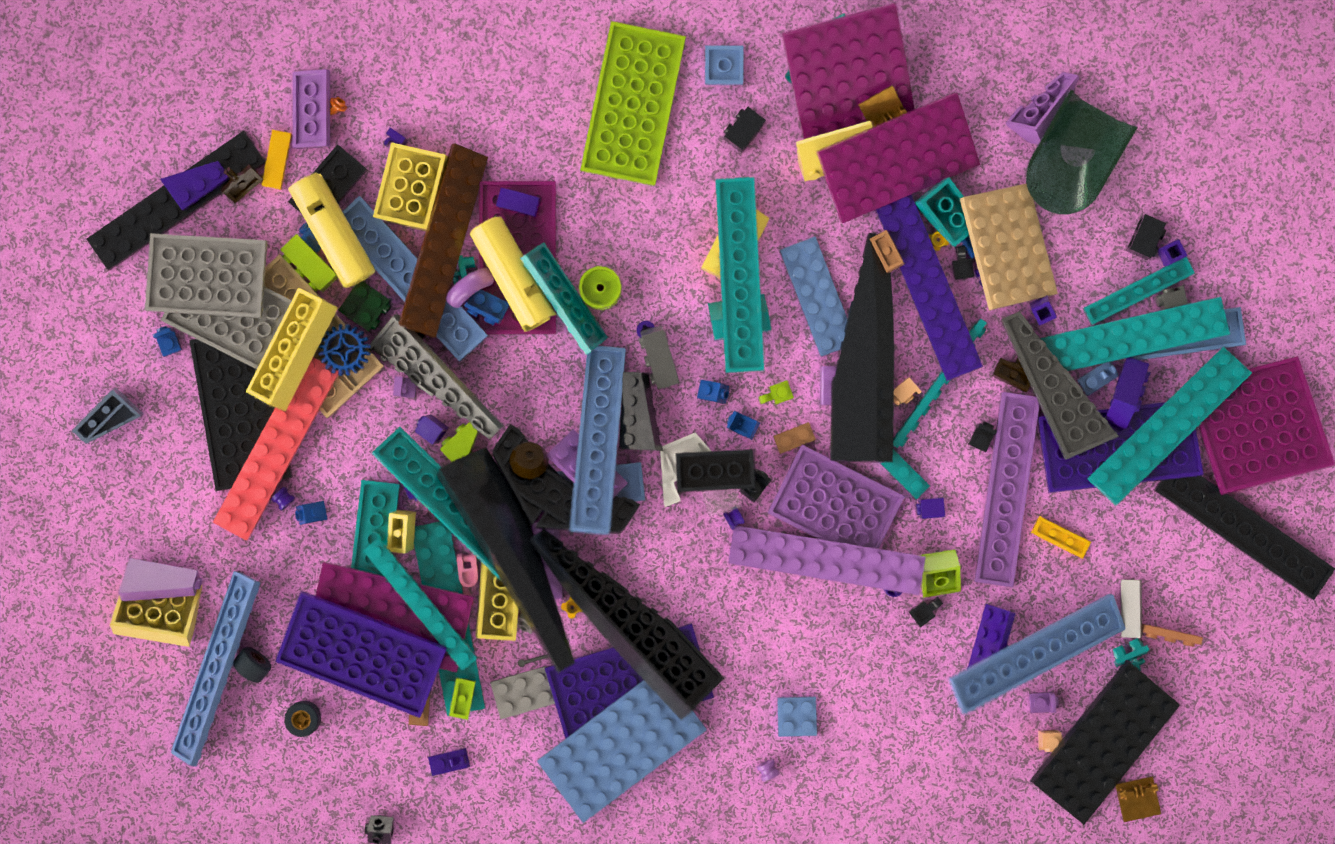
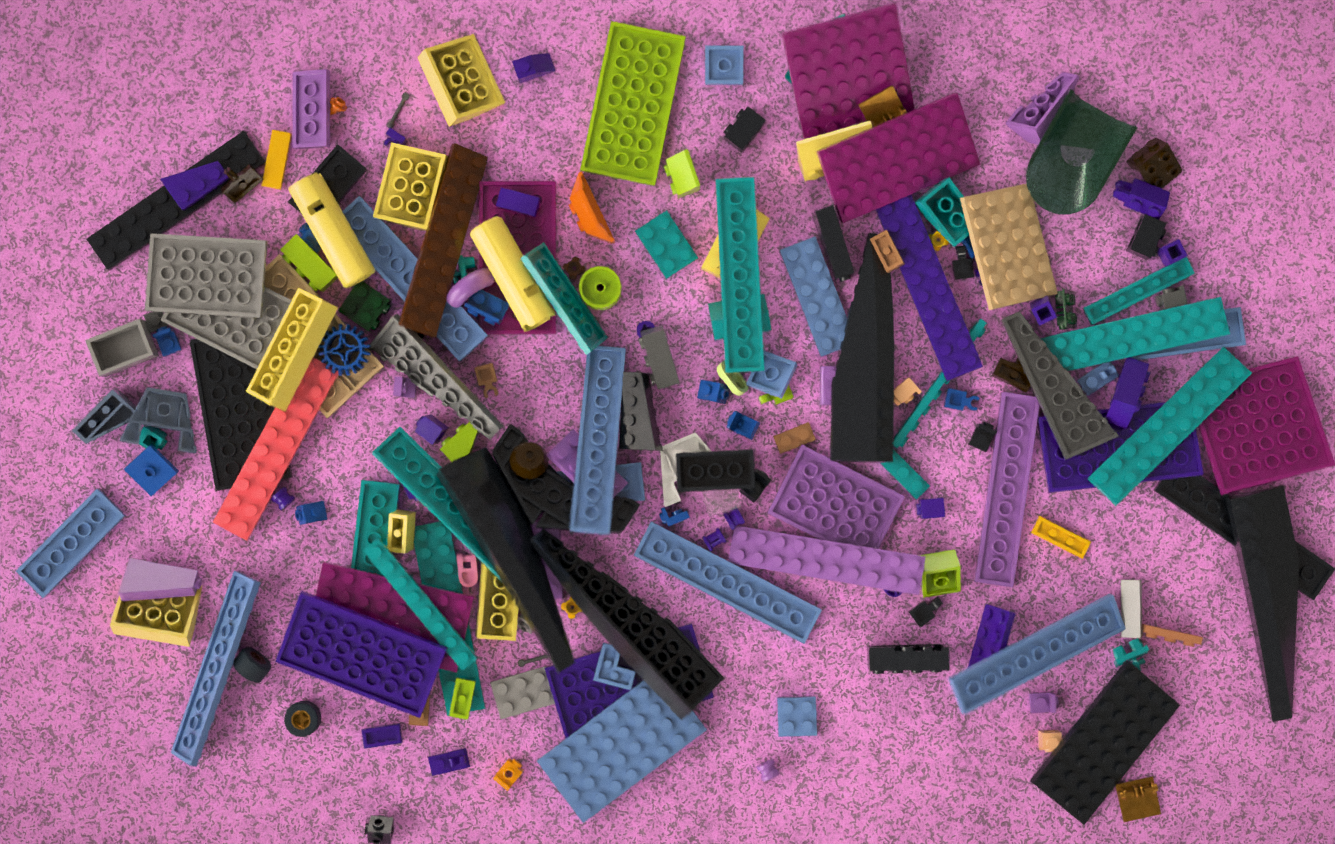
none -> medium blue plate [16,489,126,598]
none -> light grey piece [85,319,159,377]
none -> sand blue wing [120,387,197,454]
none -> blue plate [123,444,179,496]
none -> teal brick [139,426,168,450]
none -> dark grey plate [143,312,169,333]
none -> dark purple plate [361,723,403,749]
none -> dark grey hinge [387,93,409,128]
none -> light yellow slope [418,34,505,127]
none -> medium nougat plate [474,363,499,399]
none -> light orange brick [493,758,523,791]
none -> dark purple slope [512,53,556,84]
none -> reddish brown plate [563,257,586,280]
none -> orange wedge [568,171,615,244]
none -> medium blue plate [593,642,636,690]
none -> medium blue plate [633,521,822,644]
none -> teal plate [635,210,698,279]
none -> blue bracket [659,507,690,527]
none -> lime slope [664,149,700,198]
none -> dark purple bush [702,528,727,552]
none -> yellowish green plate [717,360,748,396]
none -> medium blue plate [746,350,797,399]
none -> black slope [812,205,855,282]
none -> black wedge [867,644,950,674]
none -> blue plate [944,388,980,411]
none -> dark green hinge [1055,289,1077,330]
none -> dark purple hinge [1113,178,1170,220]
none -> dark brown bracket [1126,137,1182,189]
none -> black wedge [1225,485,1299,722]

